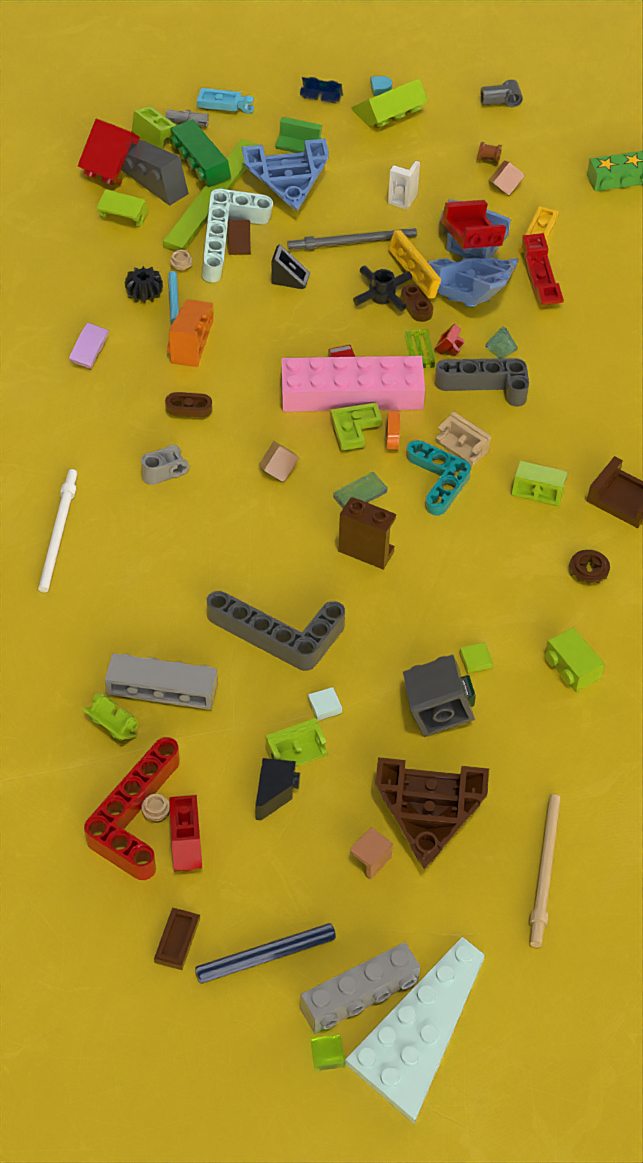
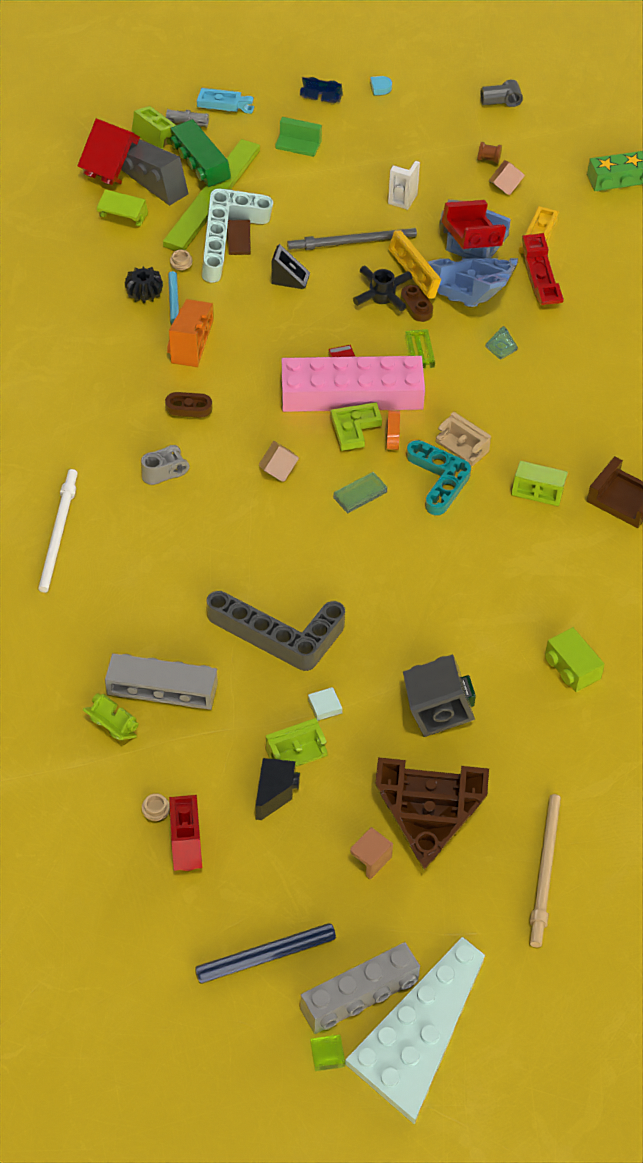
lavender slope [69,323,109,369] -> none
red beam [84,737,180,880] -> none
reddish brown tile [154,907,200,970] -> none
medium blue wedge [242,139,329,212] -> none
reddish brown panel [338,497,396,570] -> none
lime slope [351,79,428,127] -> none
red tile [434,324,465,356] -> none
dark grey beam [434,358,529,407] -> none
lime tile [459,642,493,673] -> none
reddish brown gear [569,550,610,585] -> none

